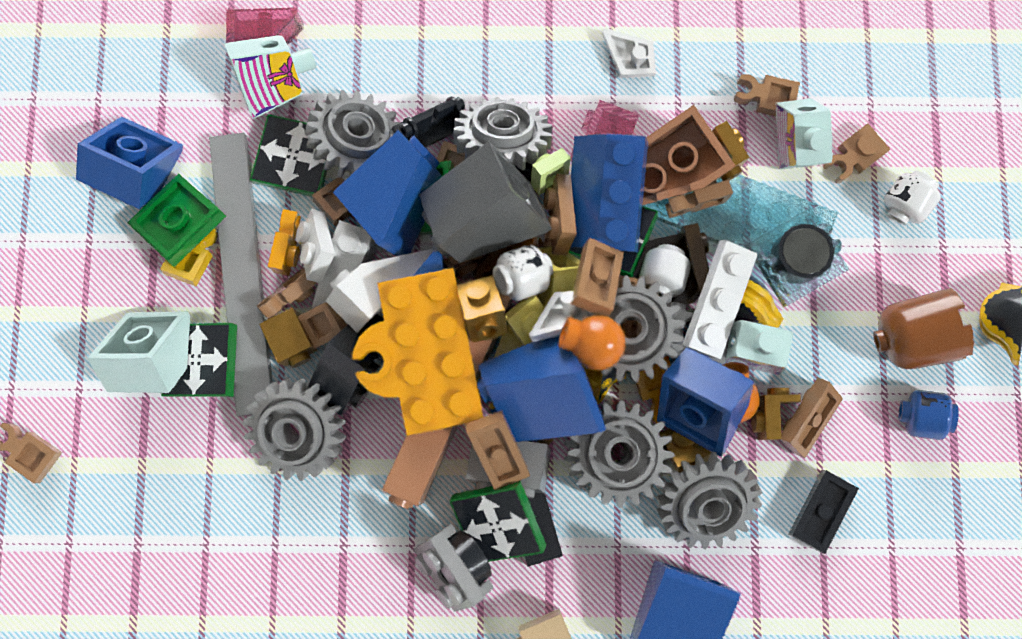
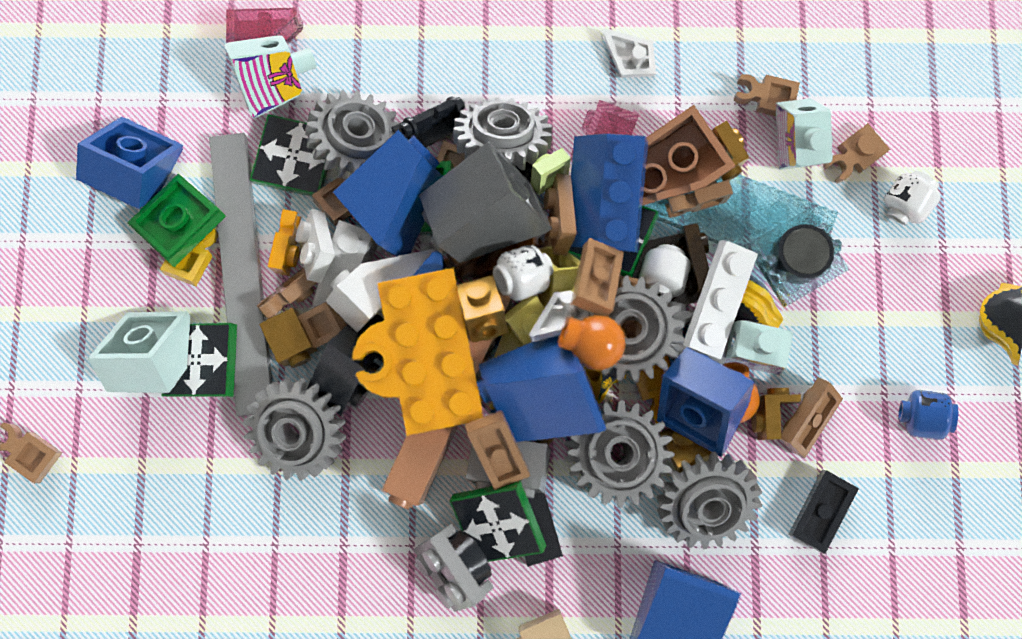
dark orange cylinder [873,288,974,369] -> none

